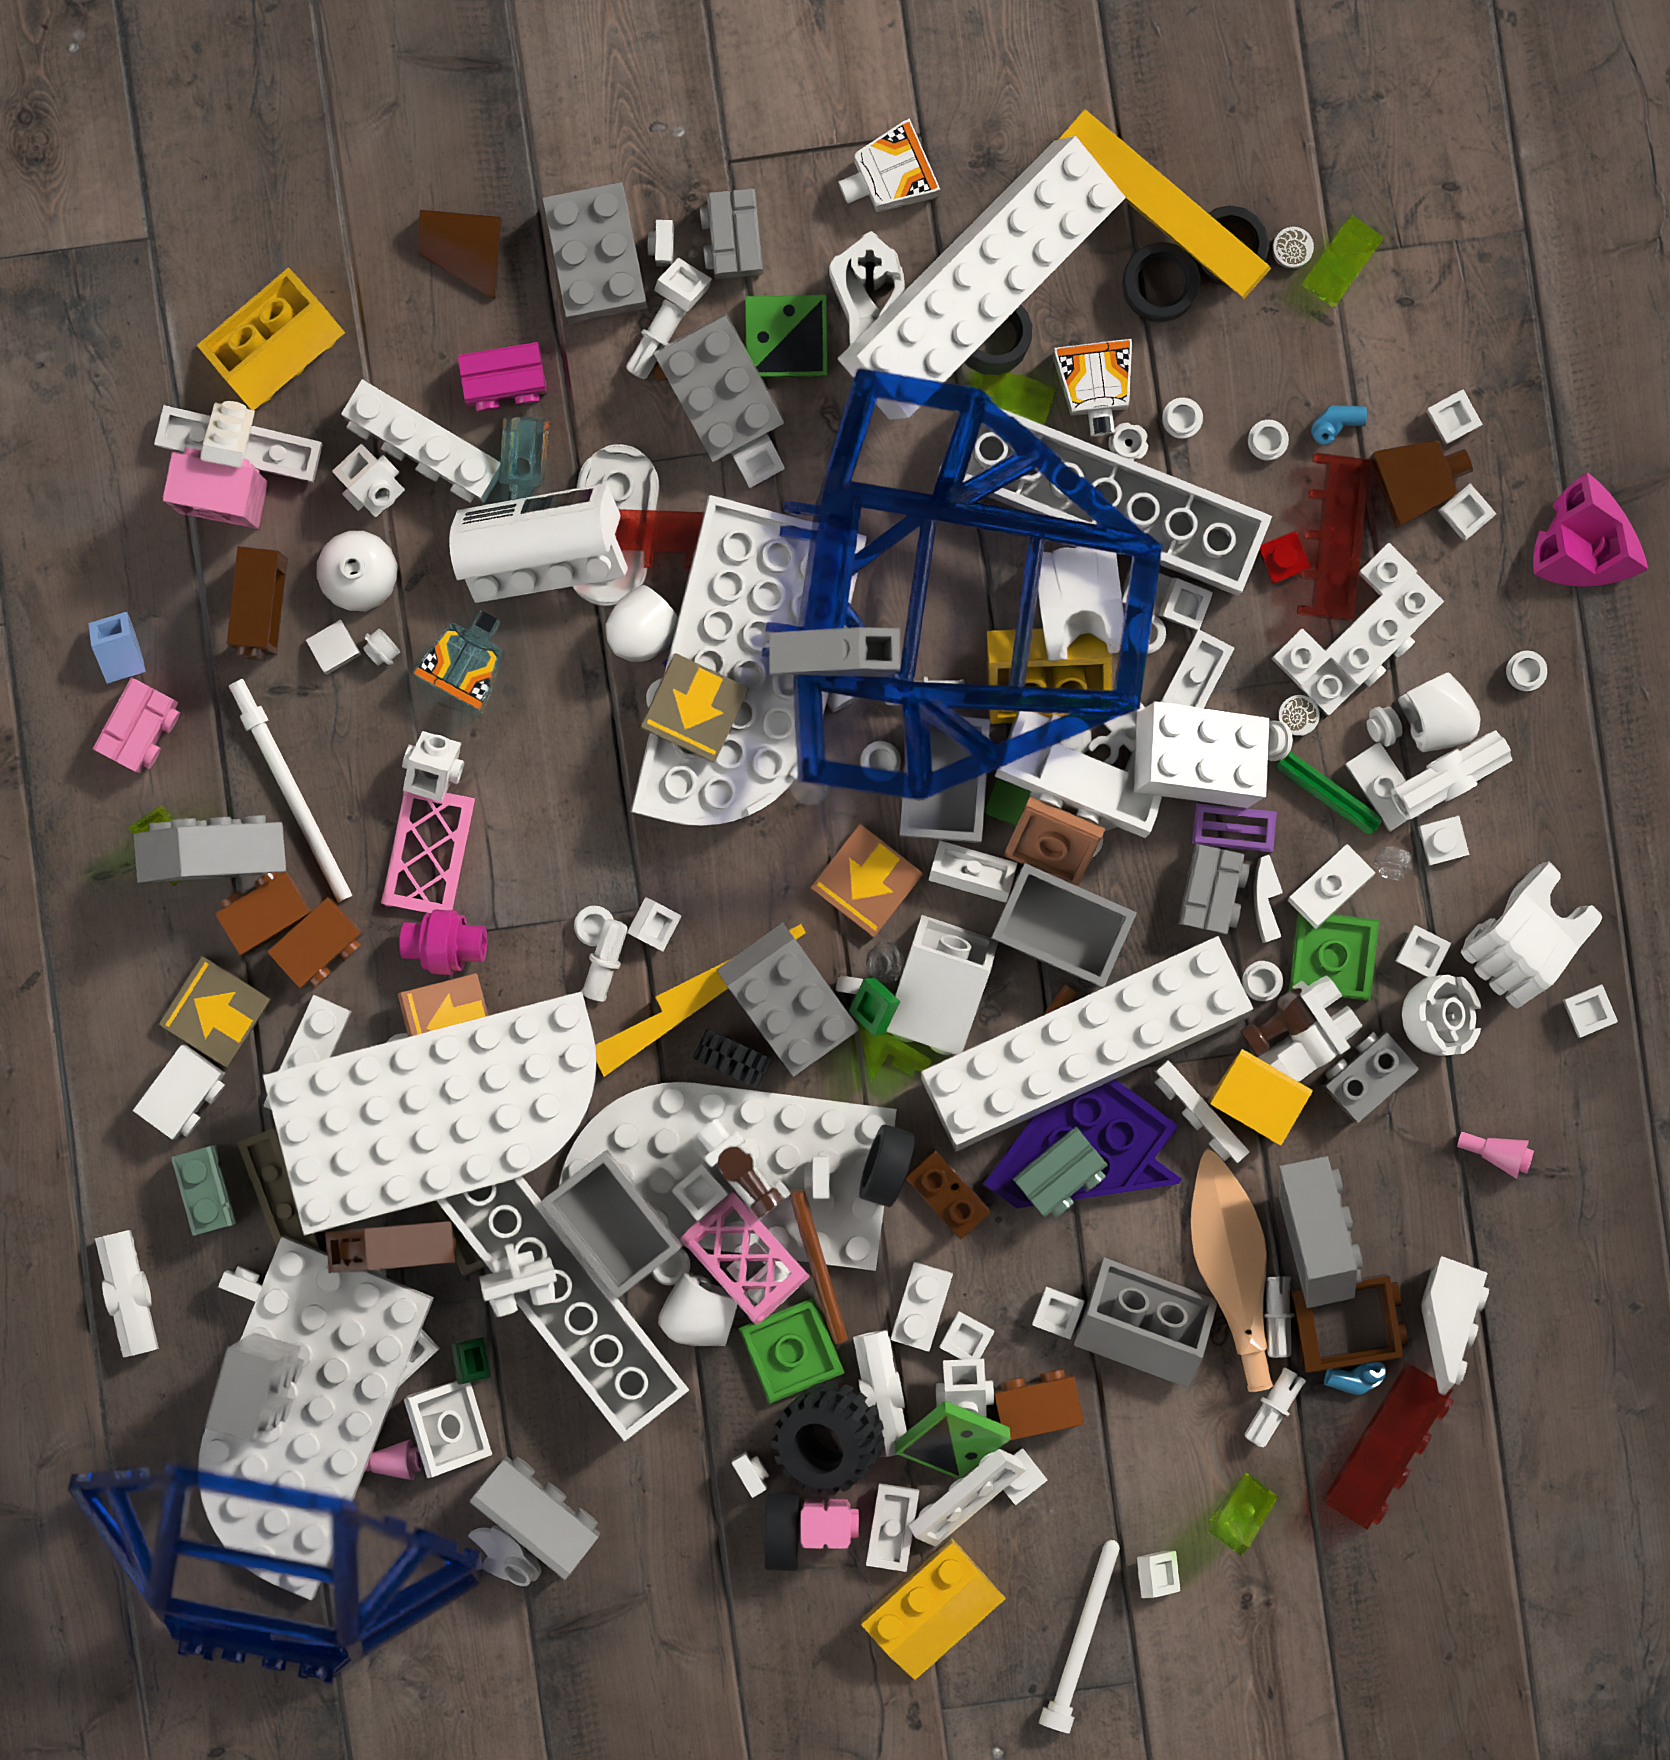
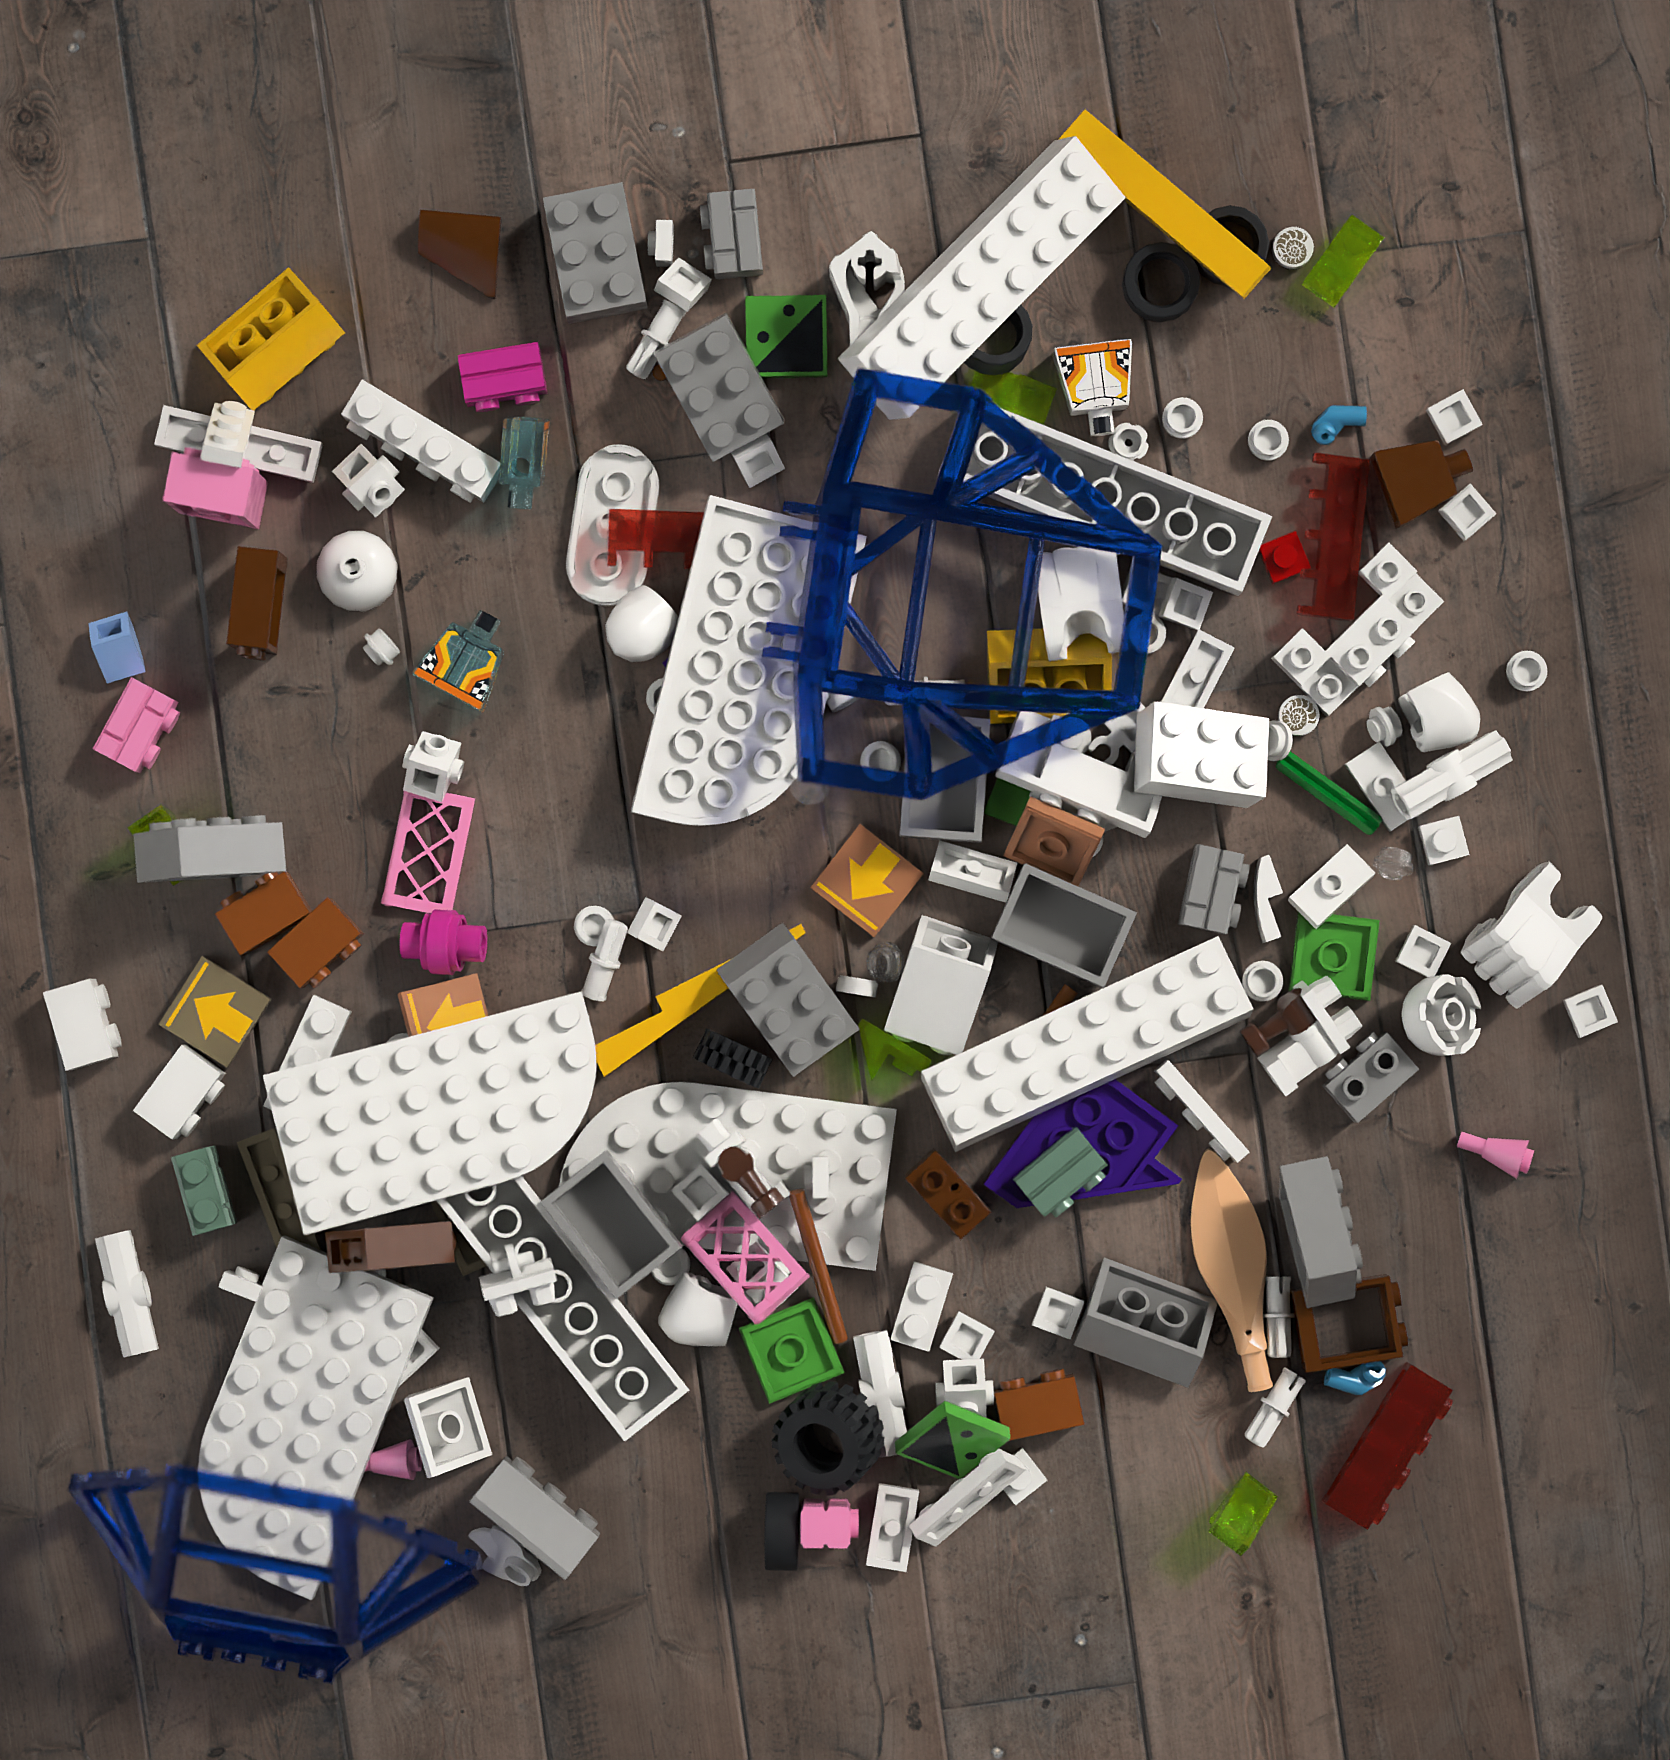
light grey piece [205,1333,303,1442] -> none
white bar [229,679,353,903] -> none
white slope [306,619,362,675] -> none
white brick [449,483,628,603] -> none
dark green slope [451,1337,490,1385] -> none
dark tan tile [640,653,749,763] -> none
white plate [731,1451,769,1498] -> none
light grey slope [769,628,900,677] -> none
white torso [838,119,940,212] -> none
green plate [848,977,900,1036] -> none
black tyre [859,1124,915,1207] -> none
yellow slope [861,1537,1006,1680] -> none
white piece [1039,1540,1119,1733] -> none
white plate [1137,1551,1180,1598] -> none
medium lavender tile [1191,803,1277,852] -> none
yellow slope [1206,1049,1313,1145] -> none
white slope [1421,1256,1489,1395] -> none
dark pink brick [1533,472,1648,586] -> none
none -> white brick [43,979,122,1071]

